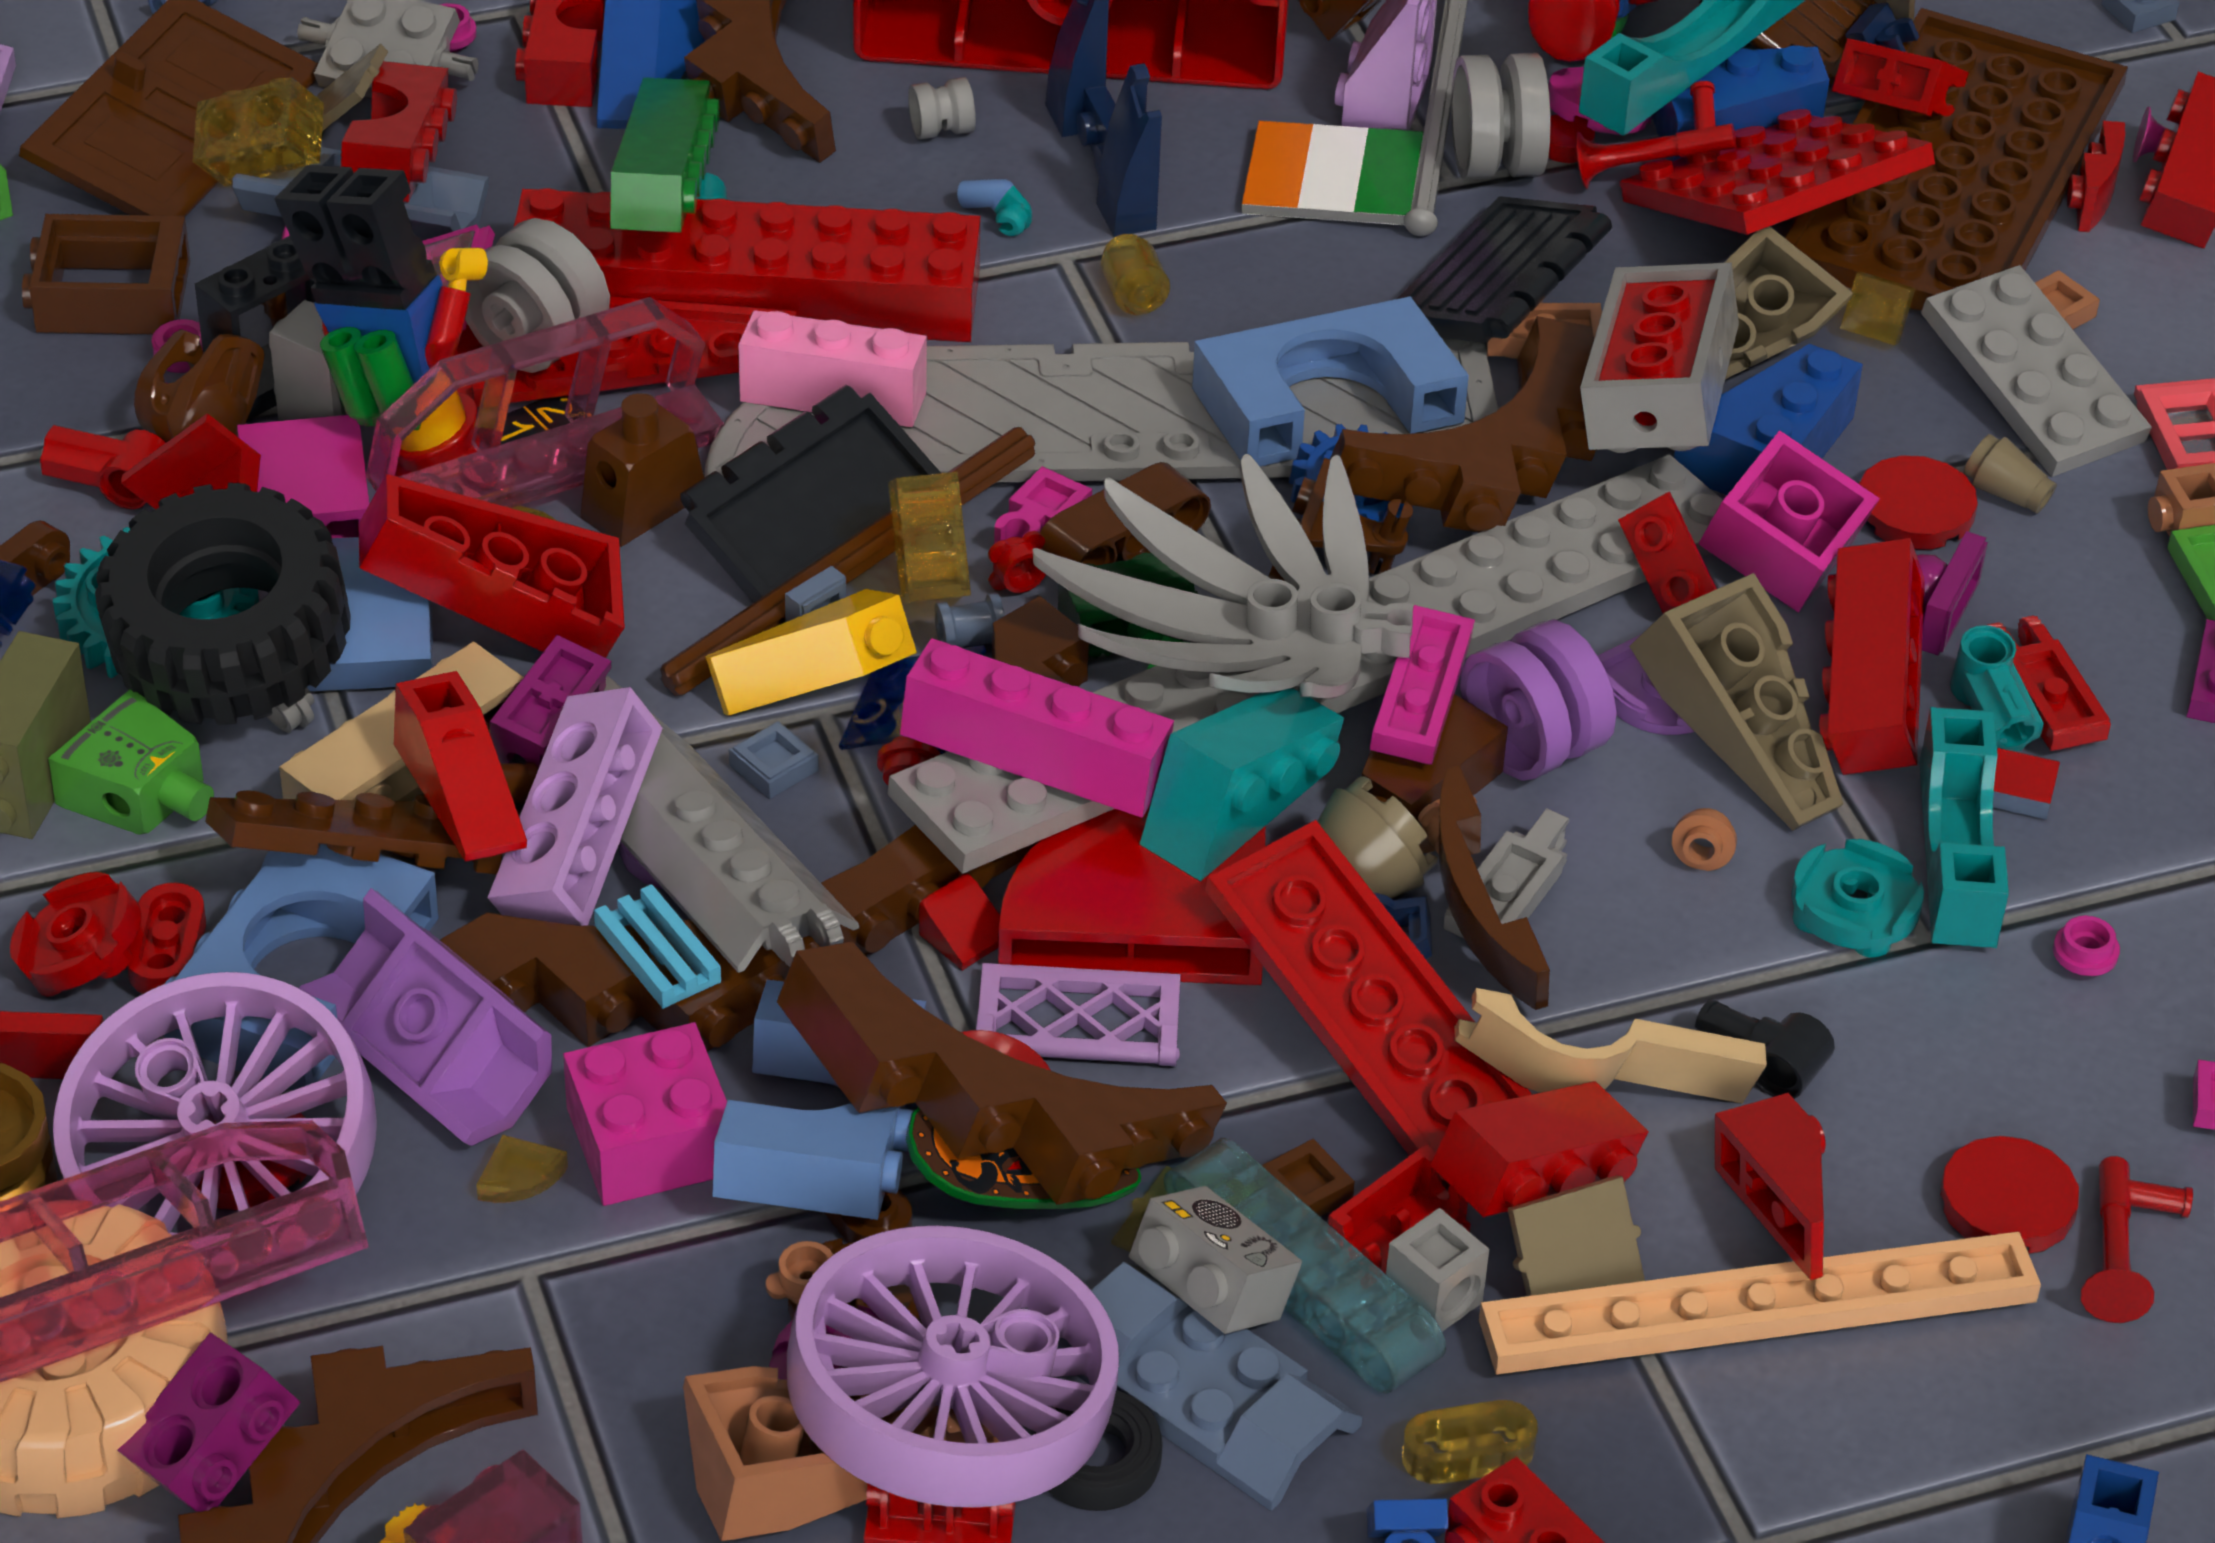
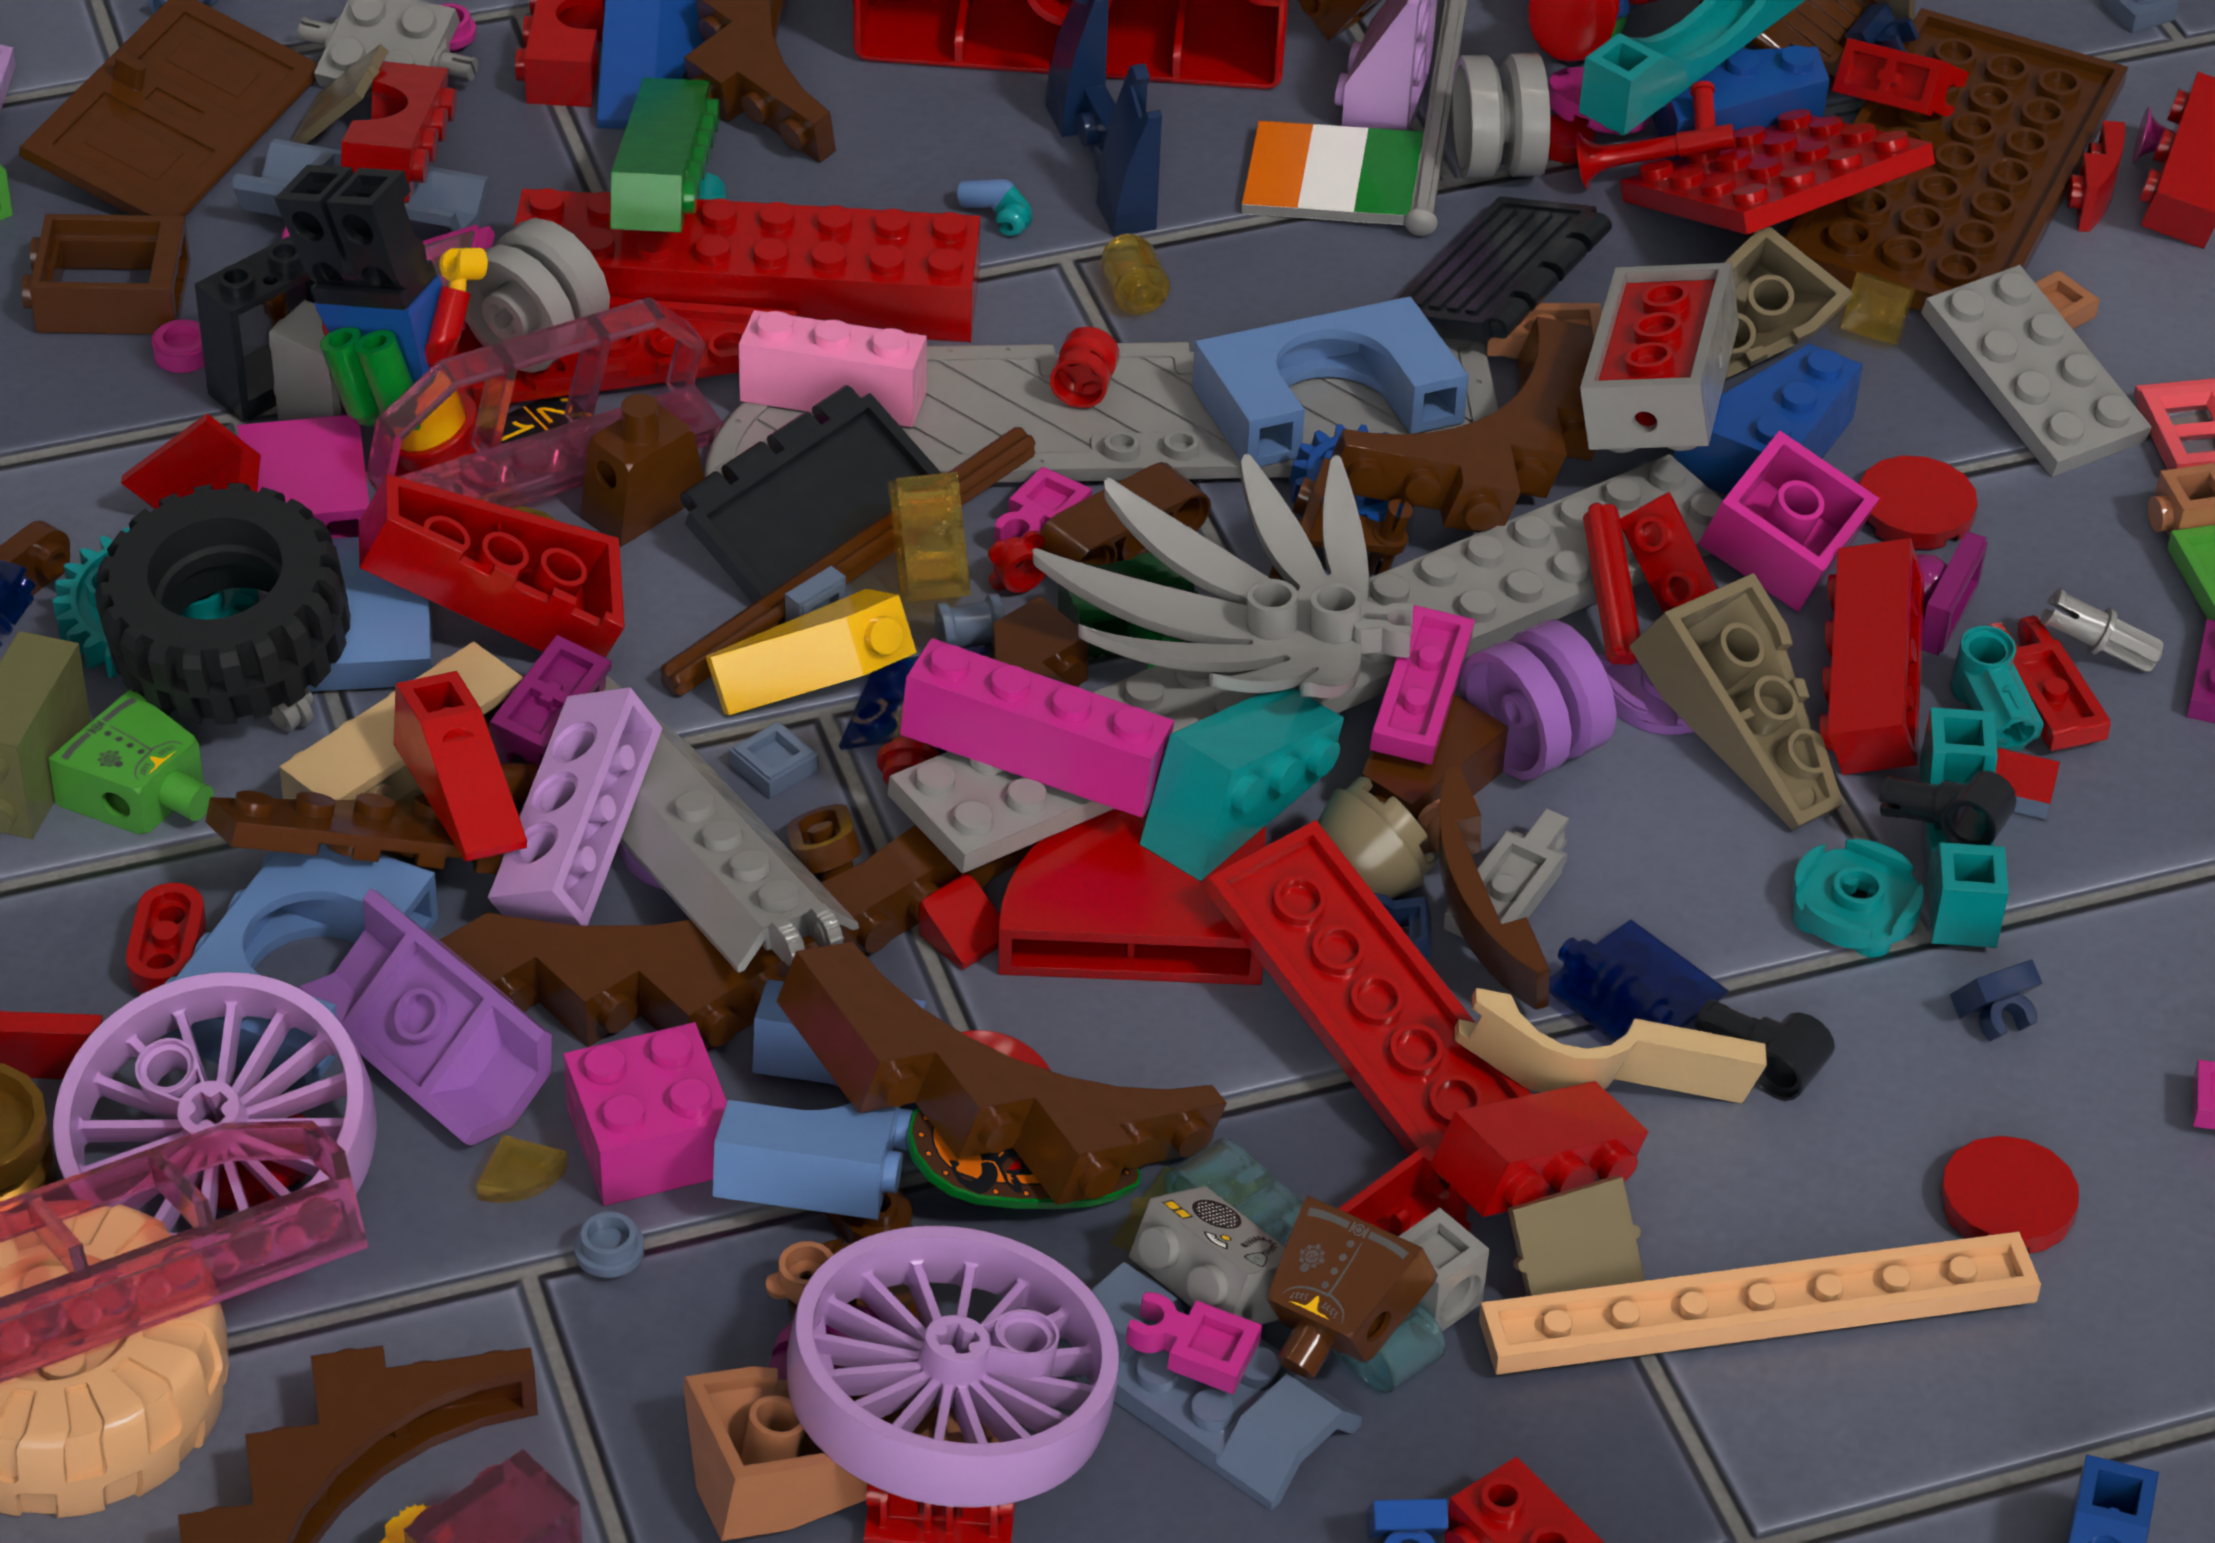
red plate [10,872,141,997] -> none
red piece [40,425,165,510] -> none
magenta brick [117,1332,301,1512] -> none
reddish brown helmet [134,329,265,443] -> none
clear yellow brick [192,77,324,187] -> none
medium azure tile [594,884,721,1008] -> none
light grey wheel [908,77,976,140] -> none
lavender window [976,963,1181,1067] -> none
black tyre [1033,1390,1163,1511] -> none
reddish brown plate [1257,1138,1355,1229] -> none
clear yellow beam [1402,1400,1538,1484] -> none
nougat plate [1672,808,1737,871] -> none
red slope [1715,1093,1826,1281] -> none
dark tan cone [1964,434,2057,514] -> none
dark pink plate [2053,915,2120,976] -> none
red piece [2081,1156,2193,1323] -> none
none -> sand blue plate [574,1211,645,1278]
none -> reddish brown plate [786,804,862,880]
none -> red wheel [1050,326,1120,409]
none -> dark pink plate [1126,1292,1262,1395]
none -> reddish brown torso [1268,1195,1438,1380]
none -> clear blue hinge [1549,919,1729,1042]
none -> red axle [1583,502,1640,666]
none -> black pin [1880,771,2017,846]
none -> dark blue tile [1949,959,2043,1041]
none -> light grey axle [2041,588,2164,672]

